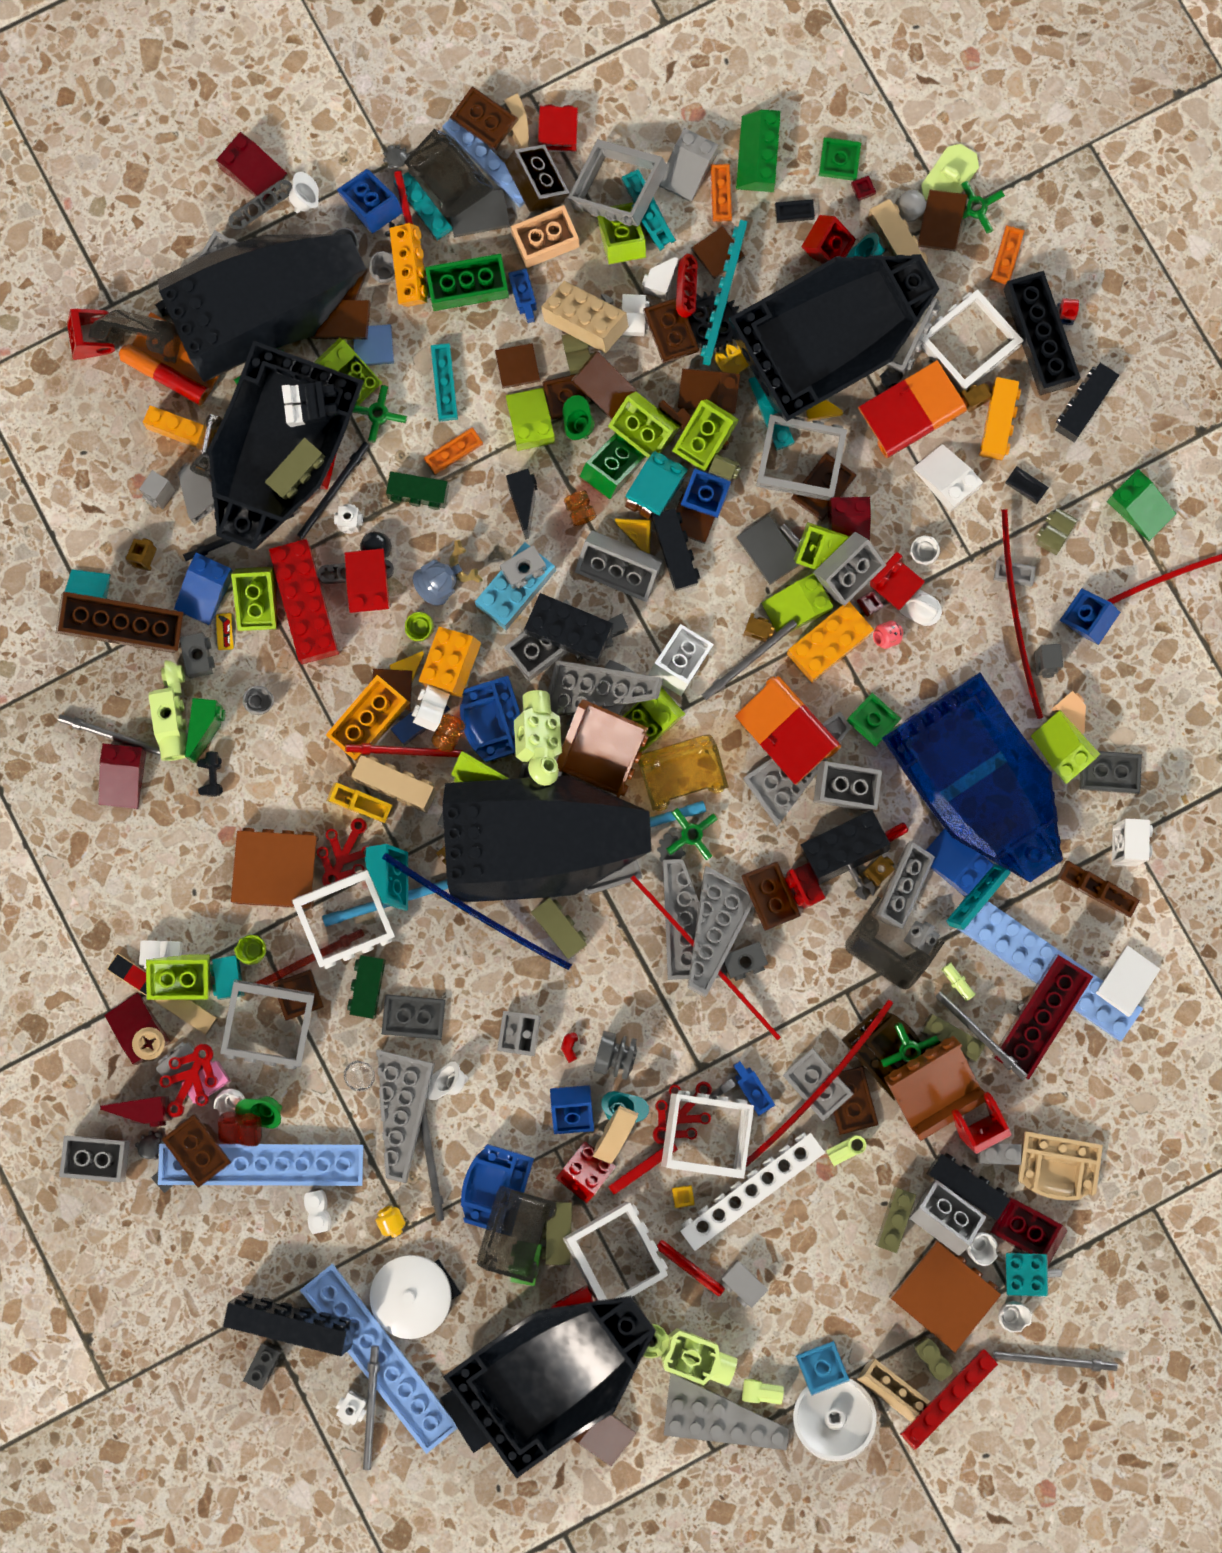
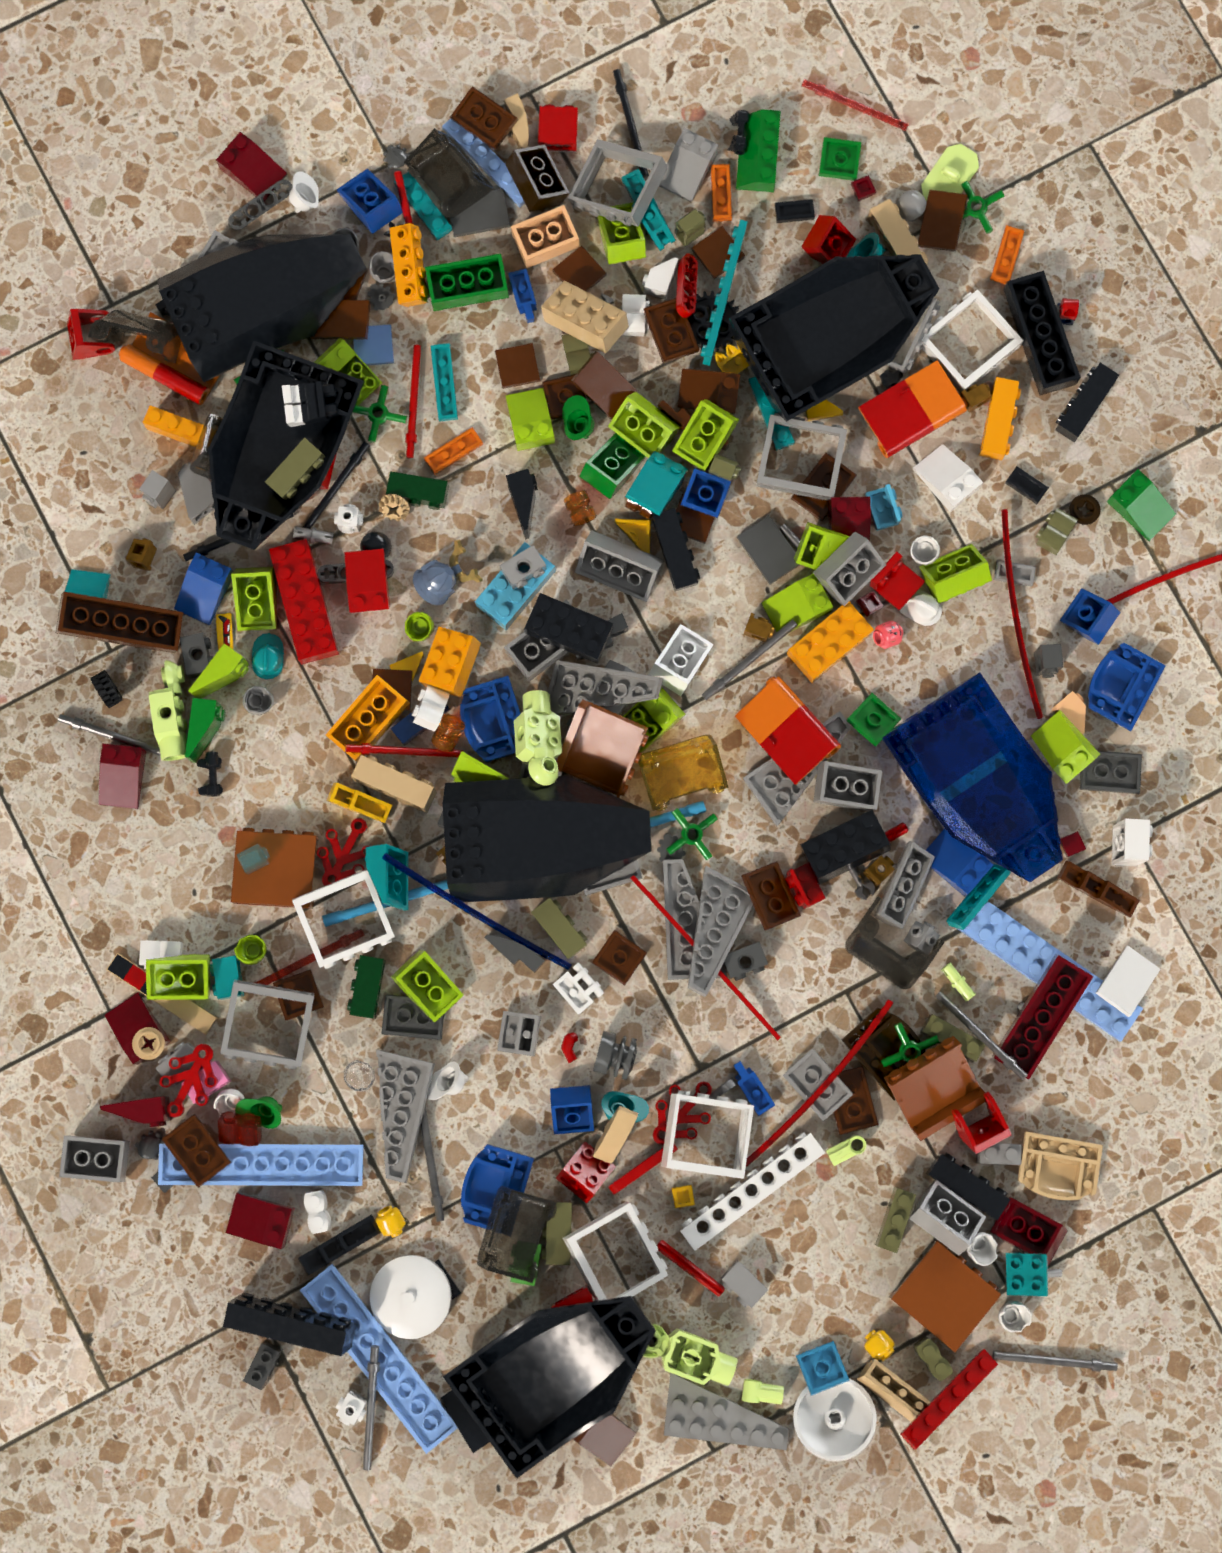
none -> black tyre [91,670,123,708]
none -> lime slope [188,643,249,699]
none -> dark red slope [226,1193,295,1249]
none -> clear light blue brick [236,844,270,874]
none -> teal piece [252,633,284,680]
none -> light grey pin [293,526,334,545]
none -> black slope [298,1214,381,1276]
none -> dark grey piece [367,283,396,311]
none -> tan gear [379,494,410,522]
none -> lime slope [390,950,464,1023]
none -> red bar [405,345,421,458]
none -> dark grey slope [485,934,545,973]
none -> reddish brown tile [553,245,607,292]
none -> white plate [553,962,604,1015]
none -> reddish brown tile [592,930,647,986]
none -> black bar [613,69,649,178]
none -> olive brick [675,209,706,247]
none -> black piece [727,110,749,155]
none -> clear red bar [802,79,909,131]
none -> yellow head [864,1330,895,1361]
none -> medium azure bracket [865,484,903,531]
none -> lime slope [919,544,992,604]
none -> dark red tile [1059,831,1086,858]
none -> dark brown gear [1069,494,1101,526]
none -> blue slope [1088,643,1166,731]

